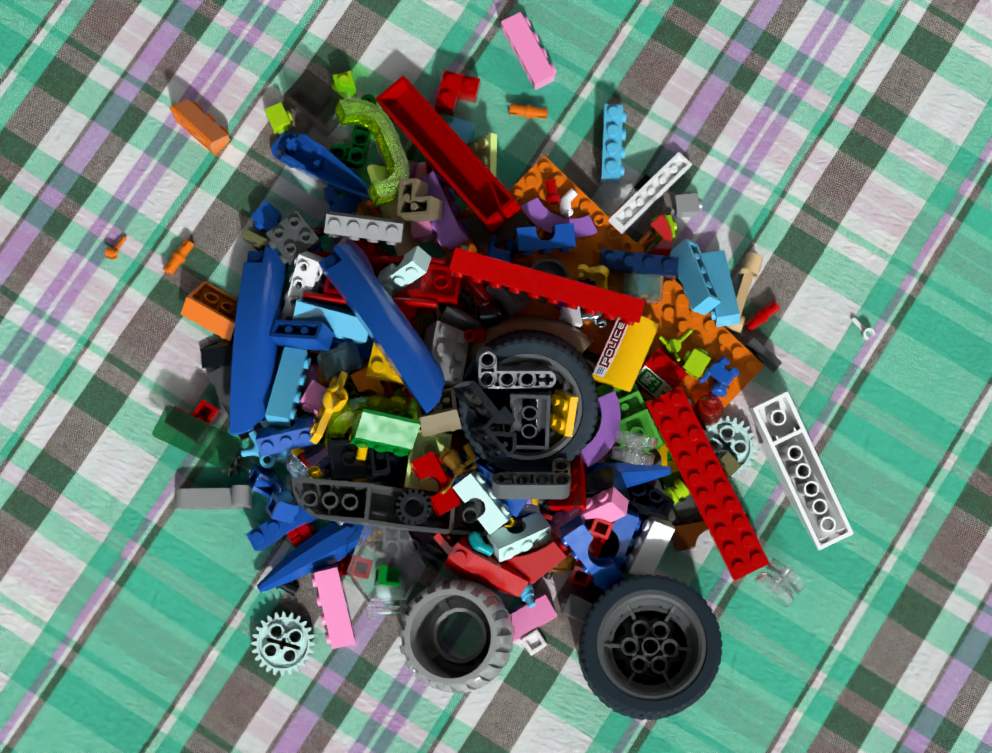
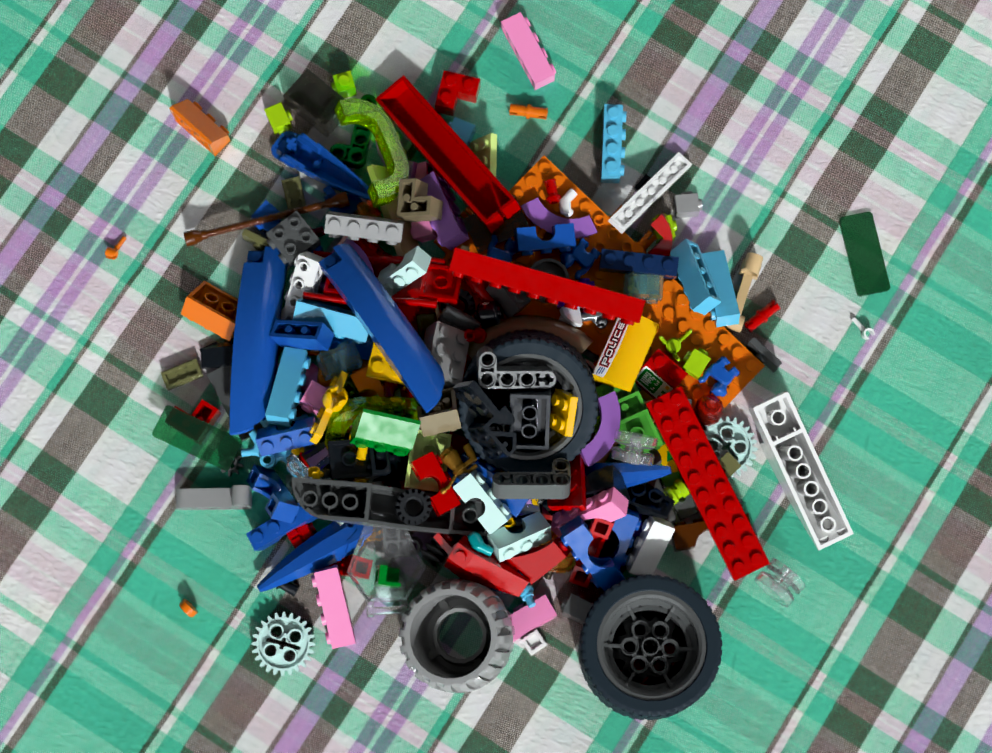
orange pin [162,239,194,276] -> none
yellow bar [577,264,609,290] -> none
none -> olive plate [160,358,204,391]
none -> orange tile [179,598,198,617]
none -> reddish brown hose [184,191,350,247]
none -> olive plate [281,176,307,213]
none -> blue animal [560,238,601,280]
none -> clear green piece [839,212,890,297]

